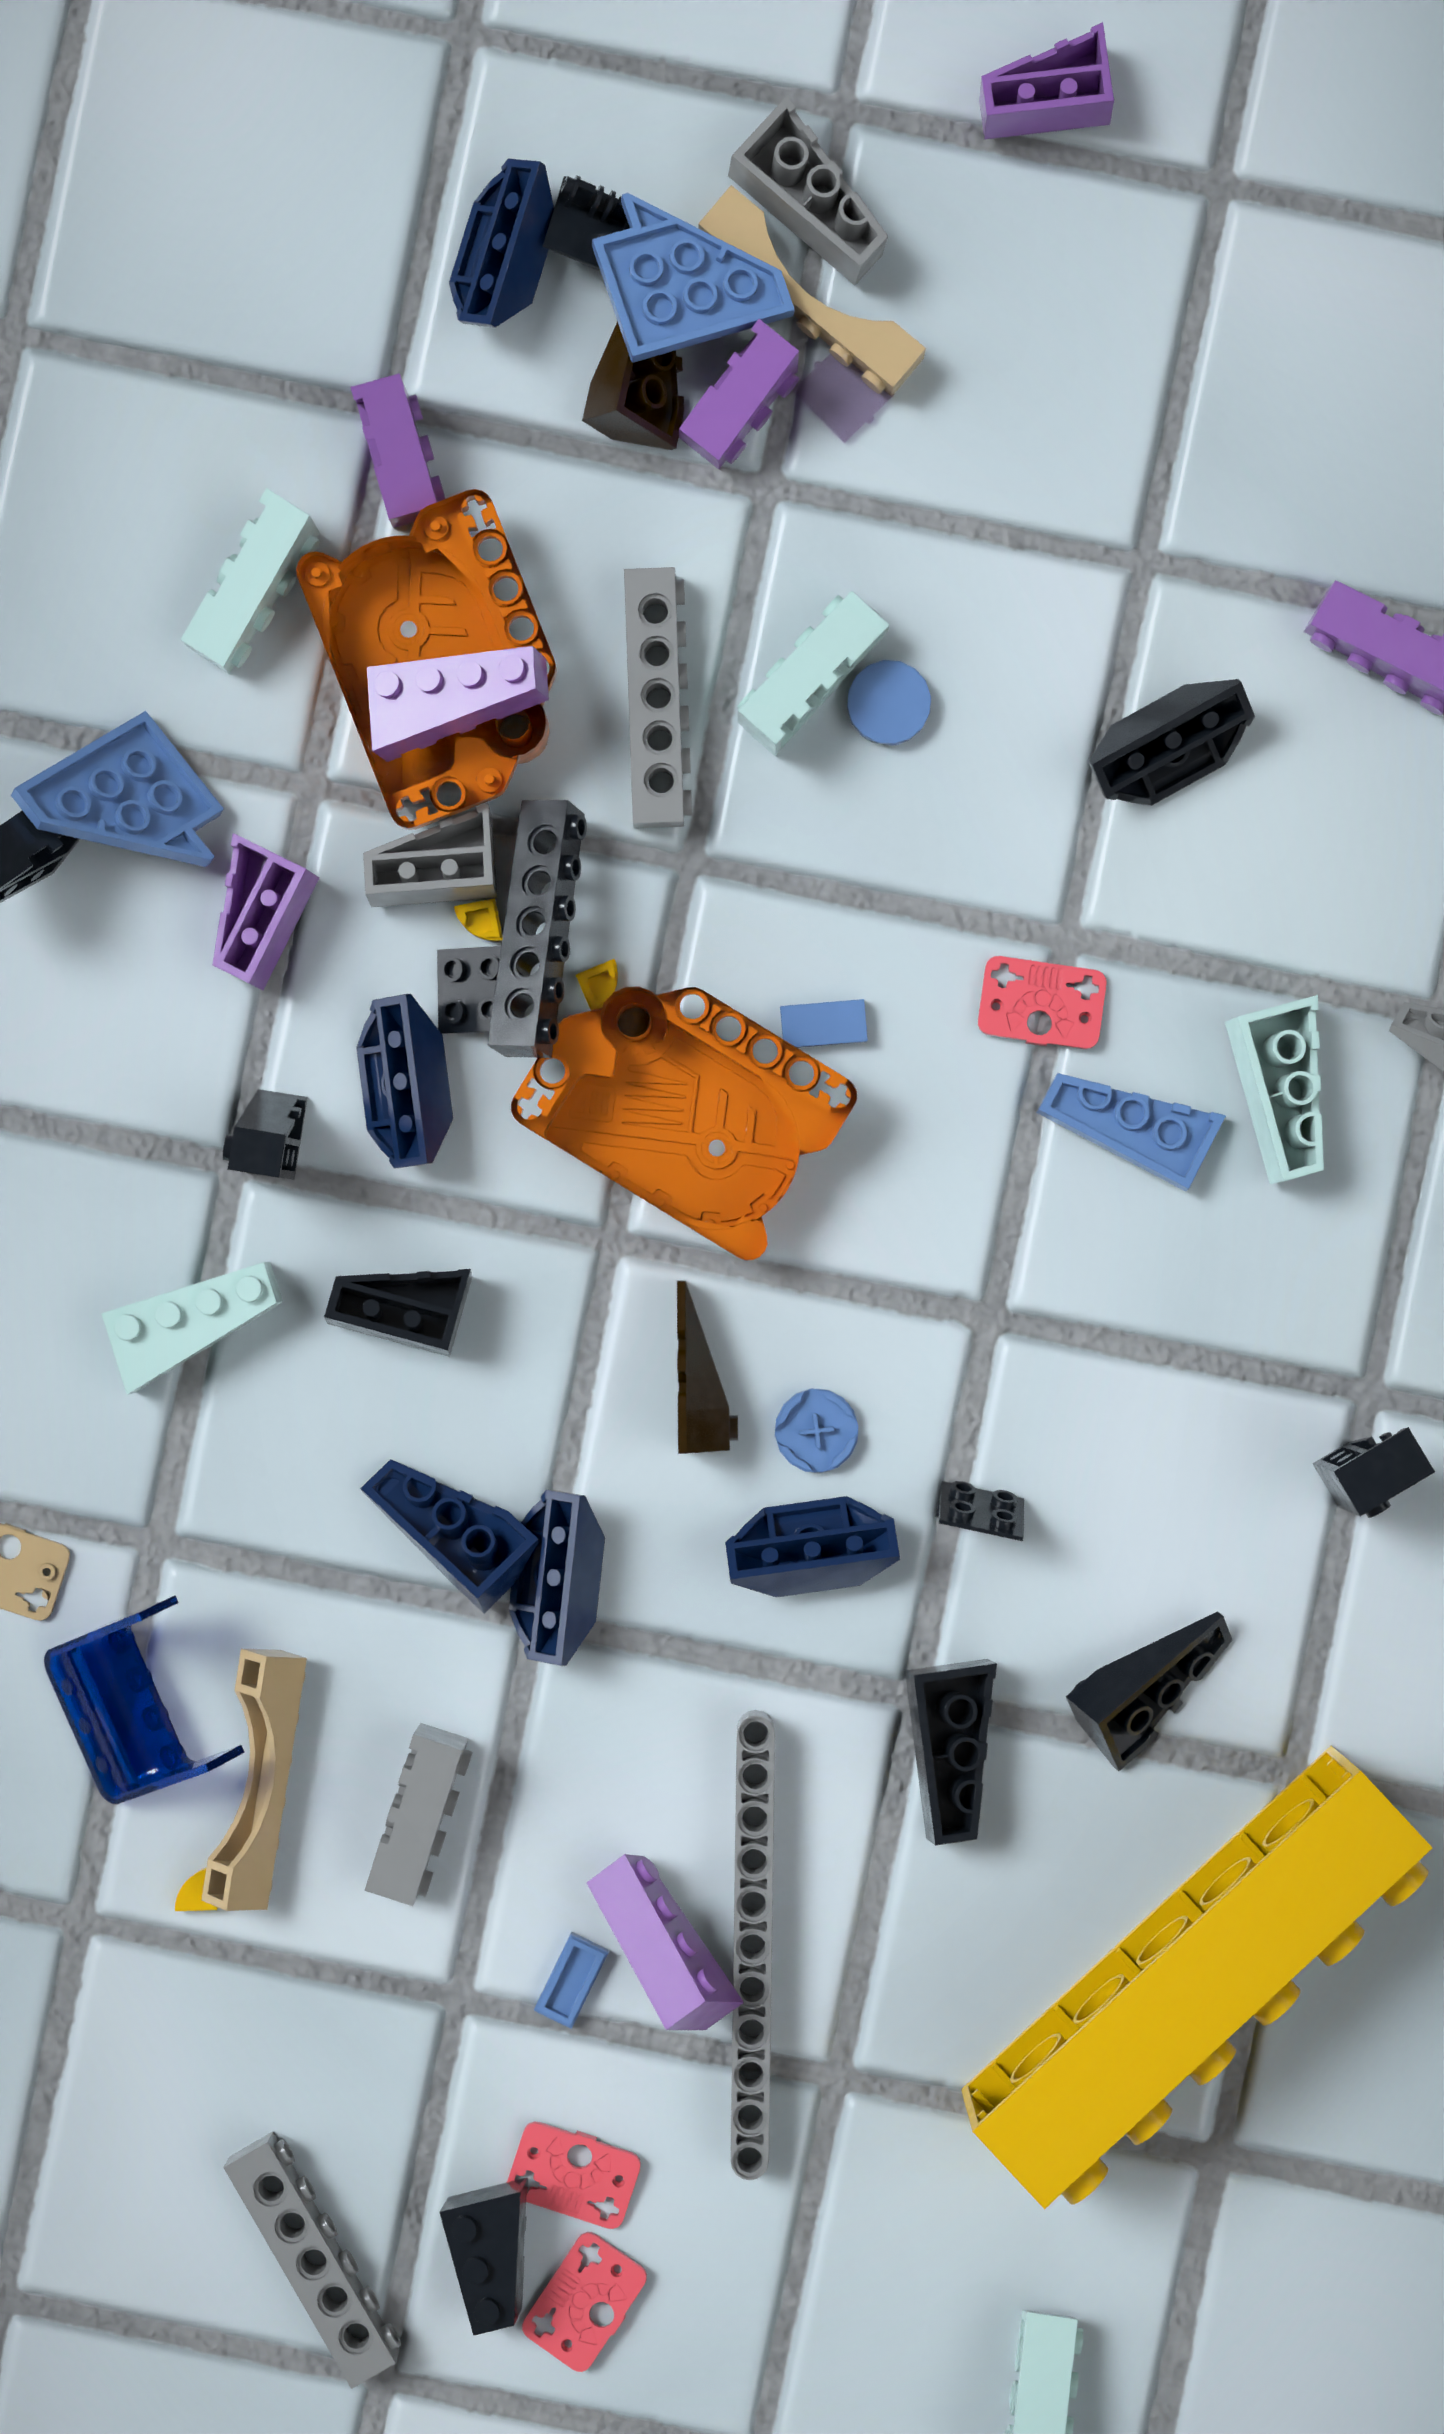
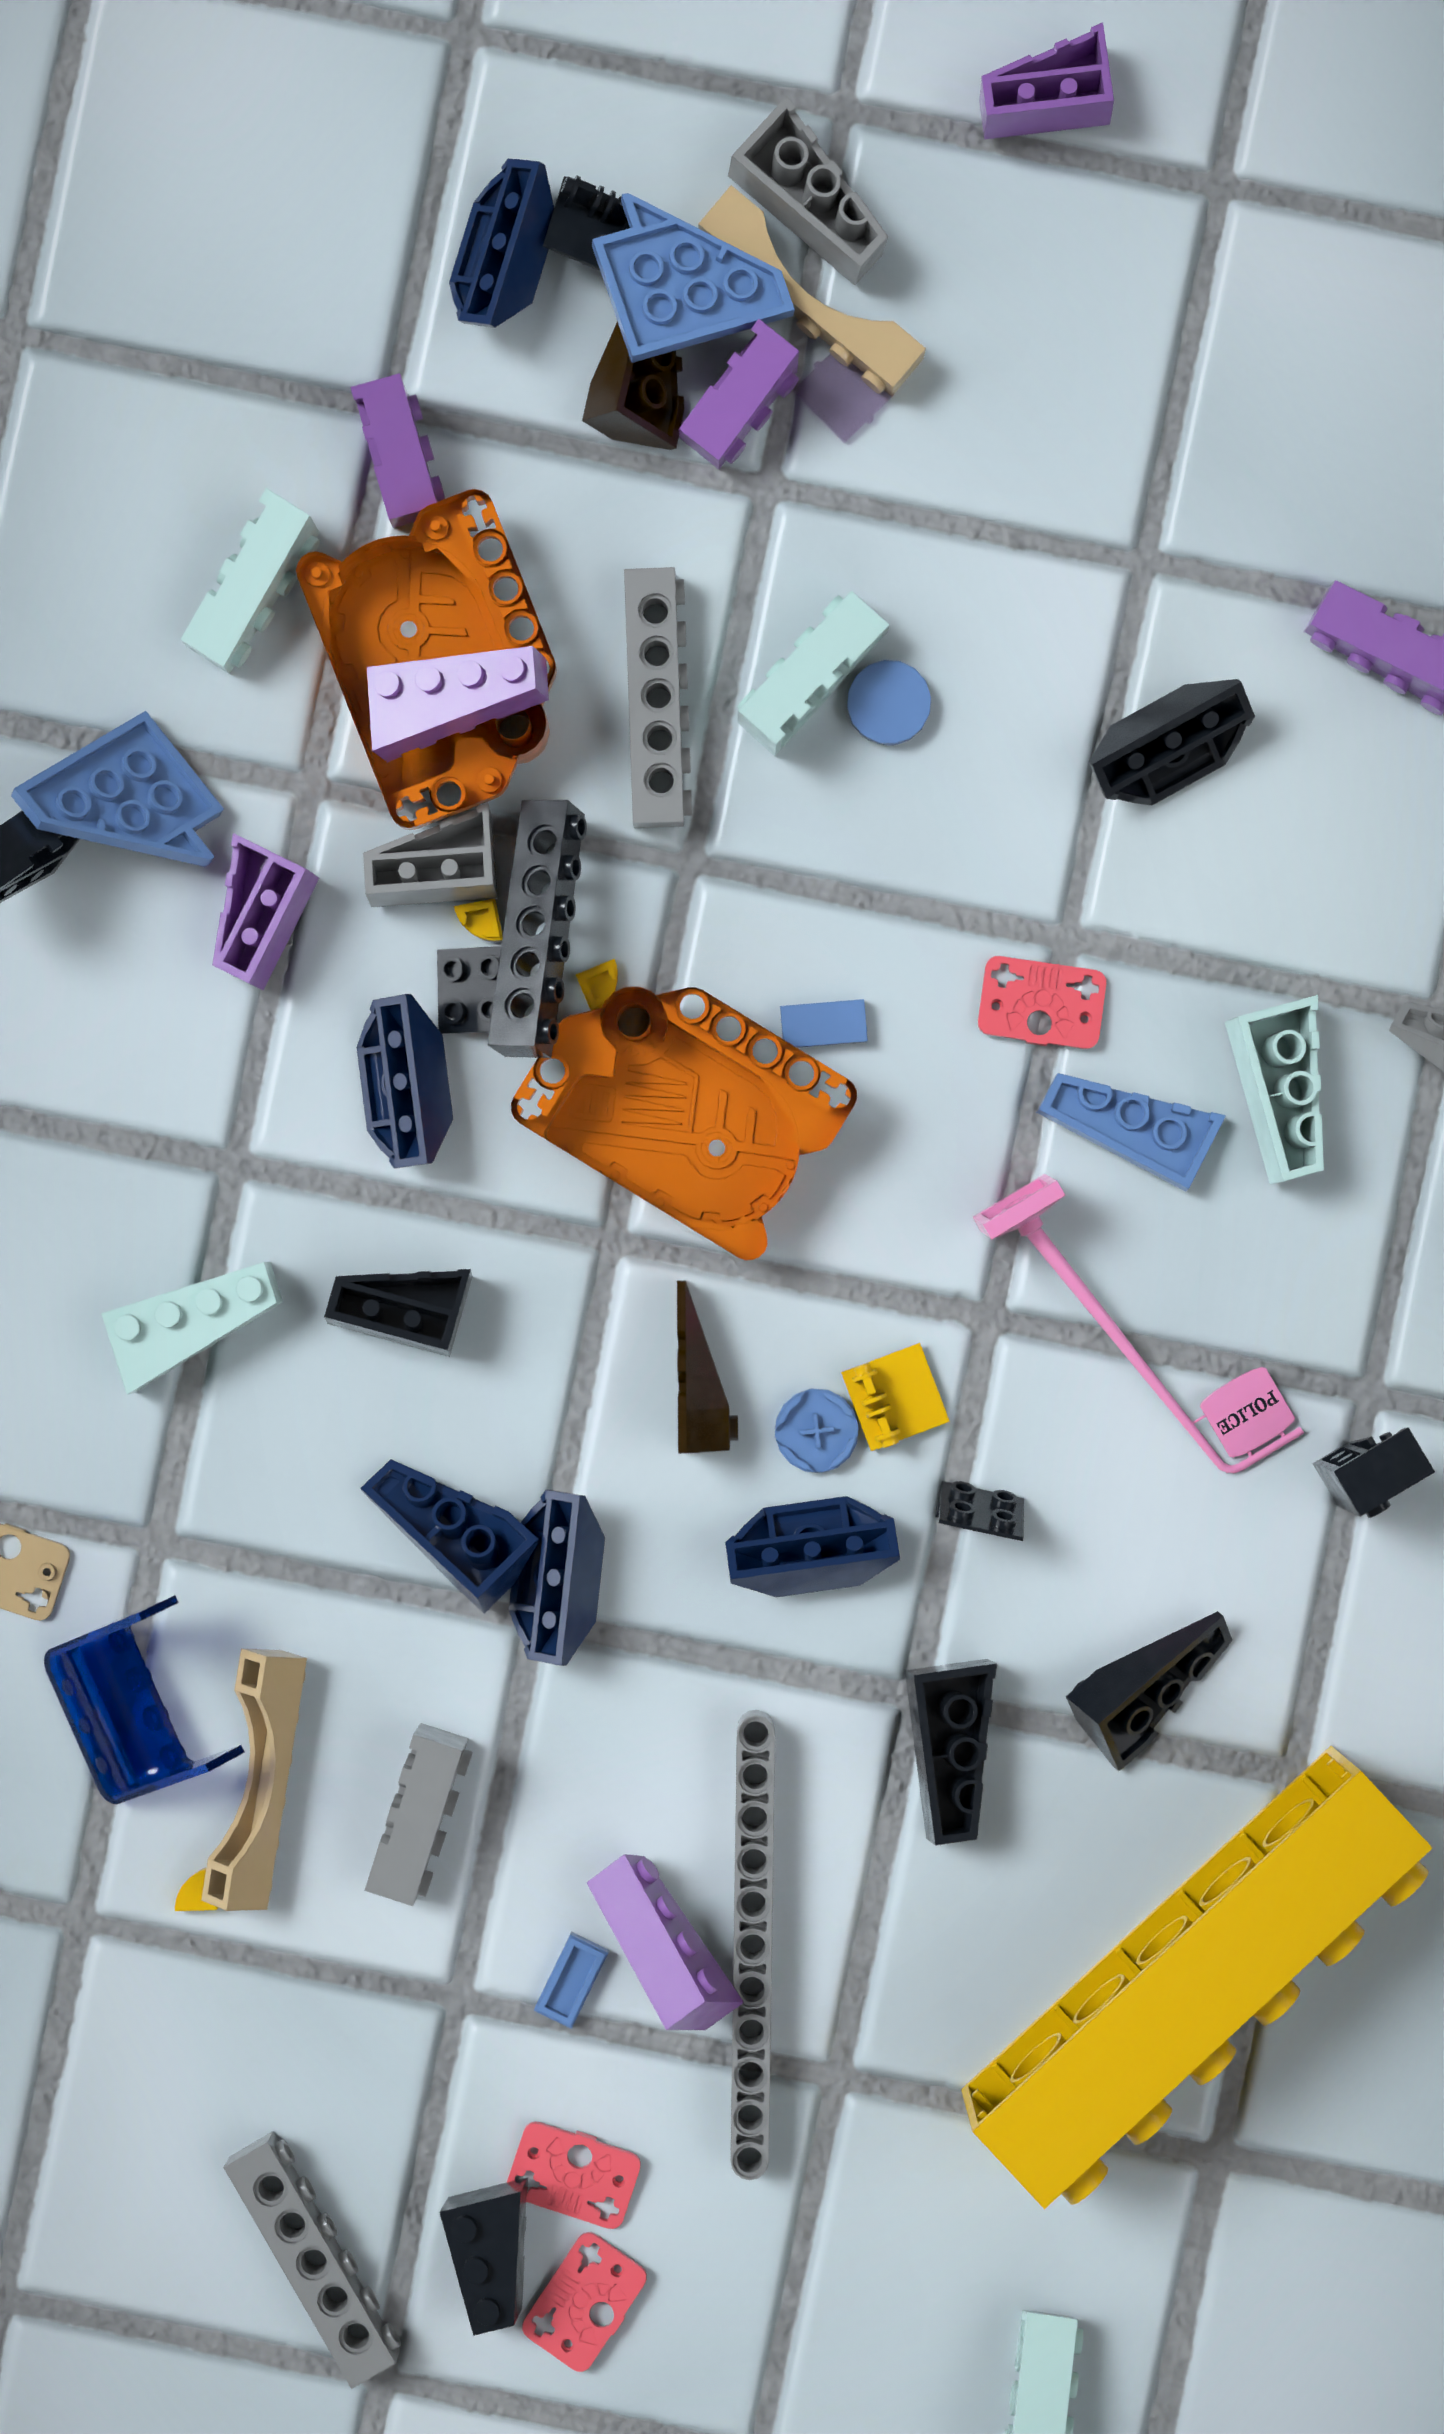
black wedge [223,1089,308,1180] -> none
none -> yellow hinge [841,1343,950,1451]
none -> bright pink piece [973,1174,1304,1473]

